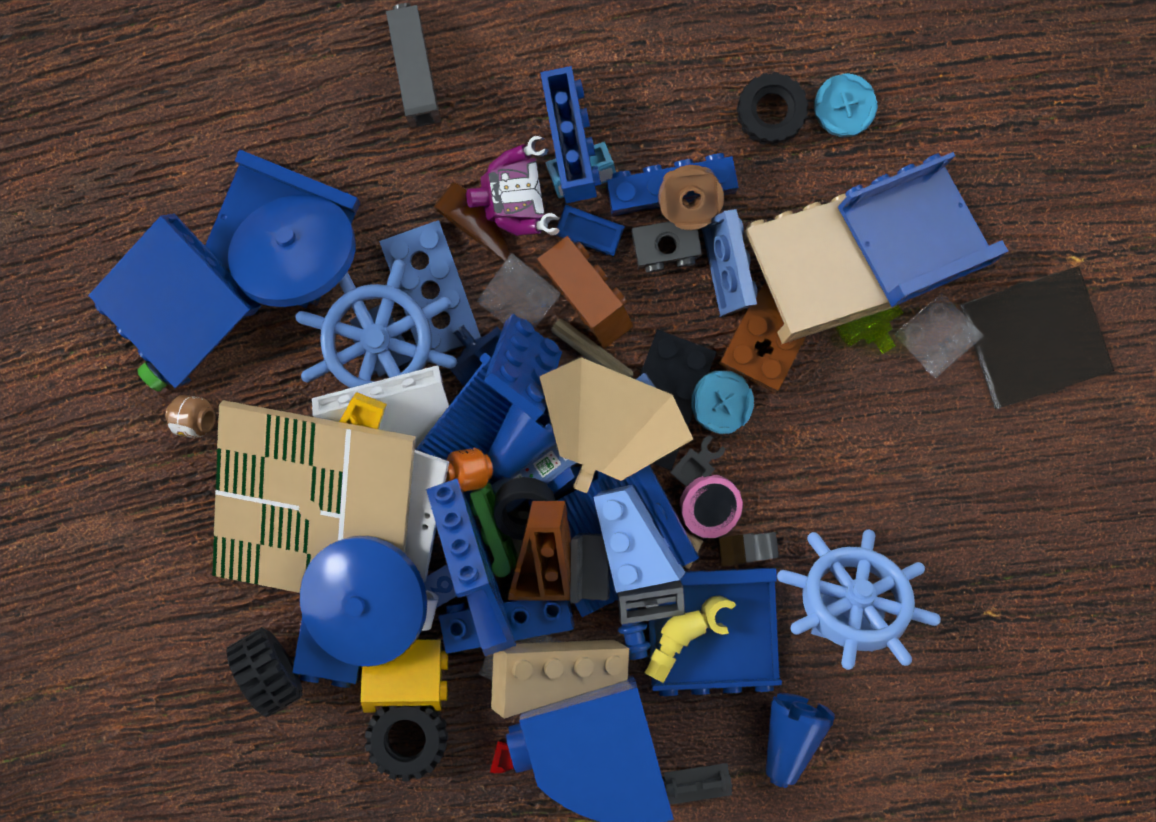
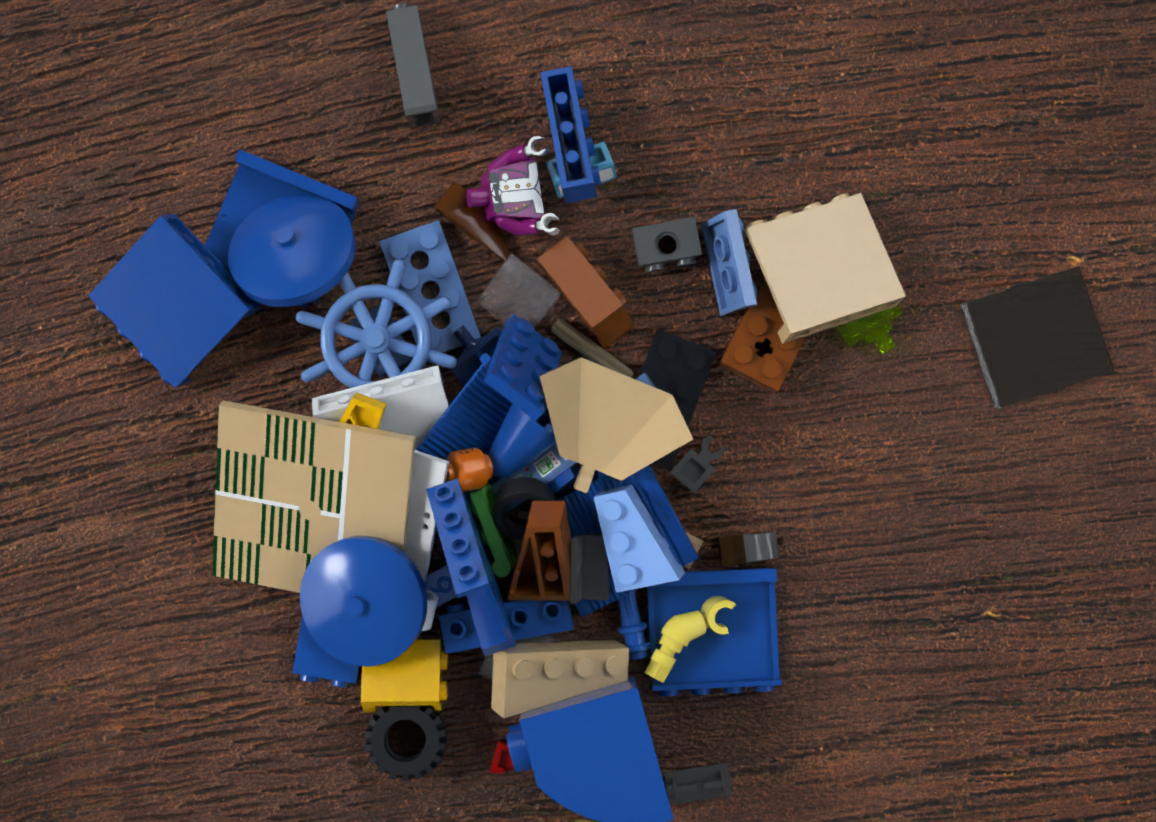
bright green tile [138,361,168,392] -> none
medium nougat head [165,395,215,439] -> none
black tyre [226,627,303,718] -> none
blue tile [555,205,625,257] -> none
blue brick [606,153,739,216] -> none
dark grey tile [617,581,685,625] -> none
medium nougat plate [658,165,724,230] -> none
tile [679,475,743,538] -> none
medium azure tile [691,371,754,434] -> none
black tyre [736,72,808,146] -> none
blue cone [765,693,835,788] -> none
light blue piece [777,529,941,670] -> none
medium azure tile [814,73,878,137] -> none
panel [838,152,1008,307] -> none
clear hinge [894,293,984,378] -> none

